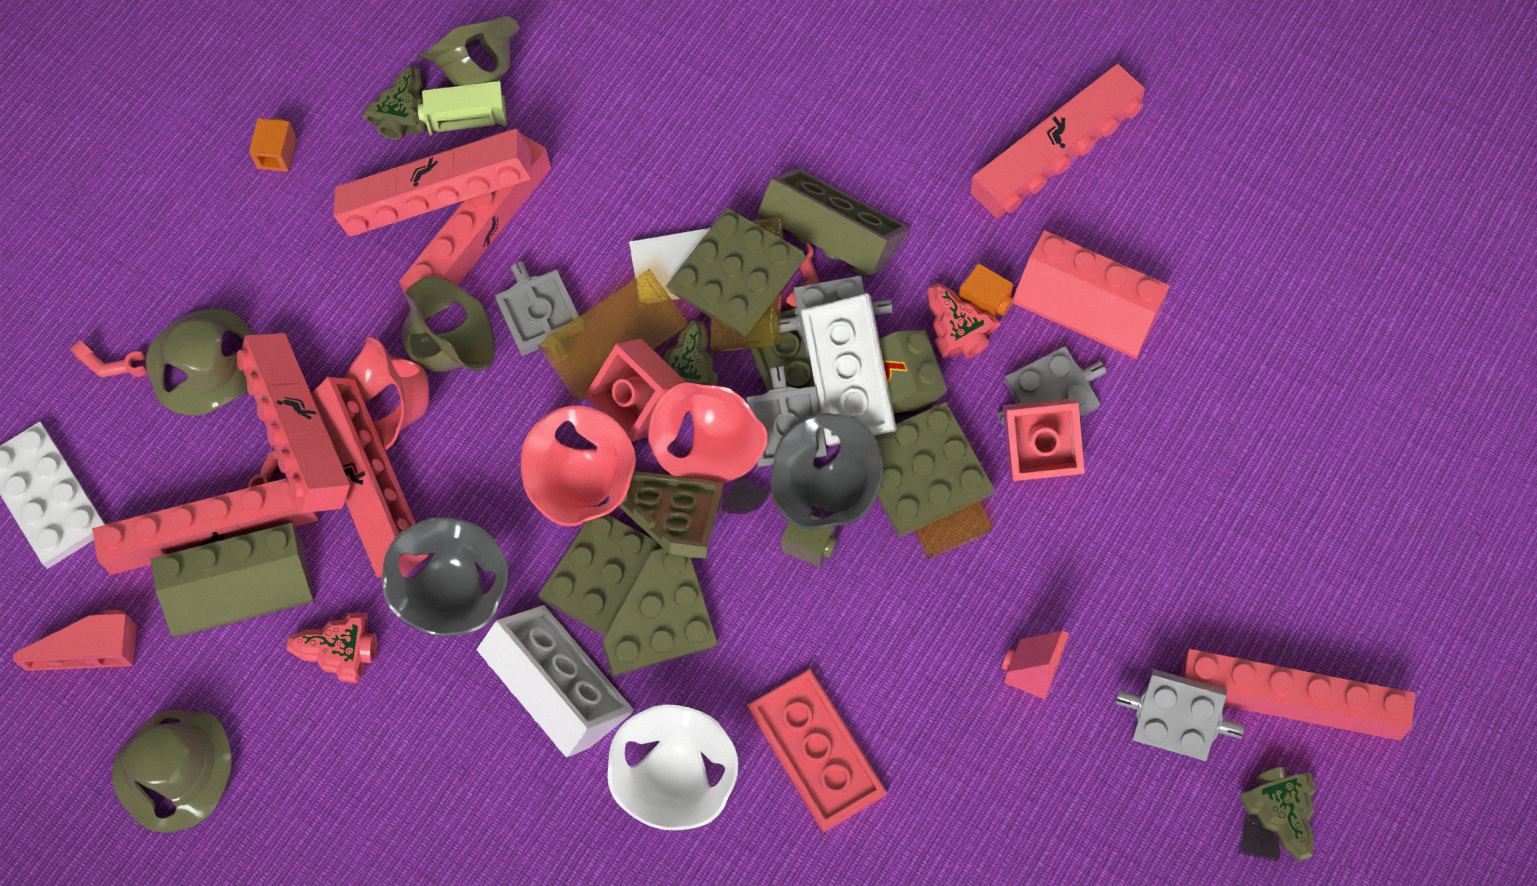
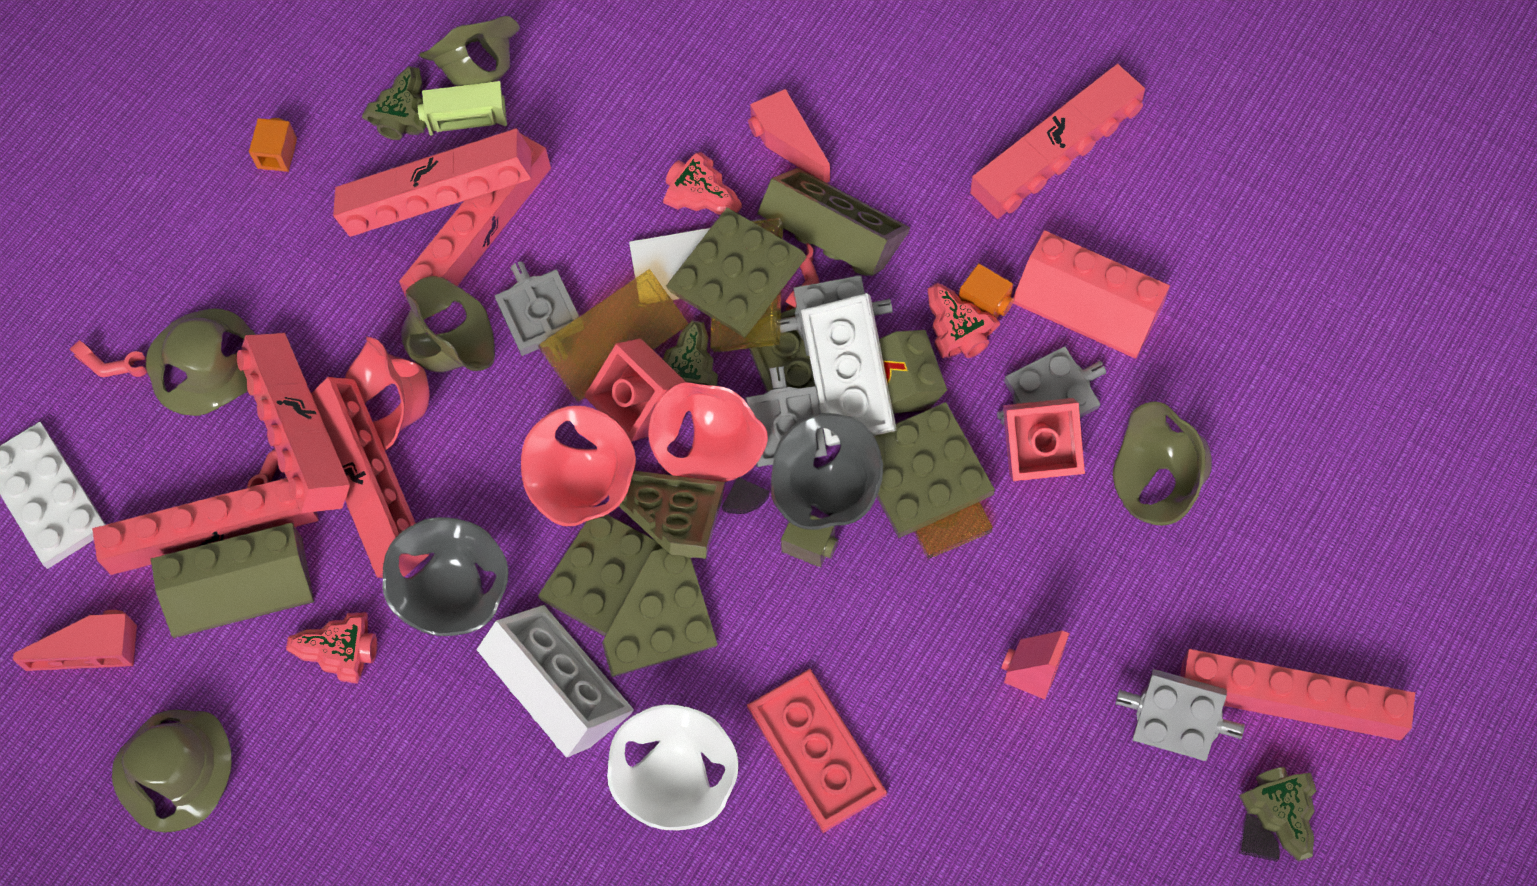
none -> coral rock [663,152,742,214]
none -> coral slope [748,89,830,183]
none -> olive piece [1113,401,1212,526]

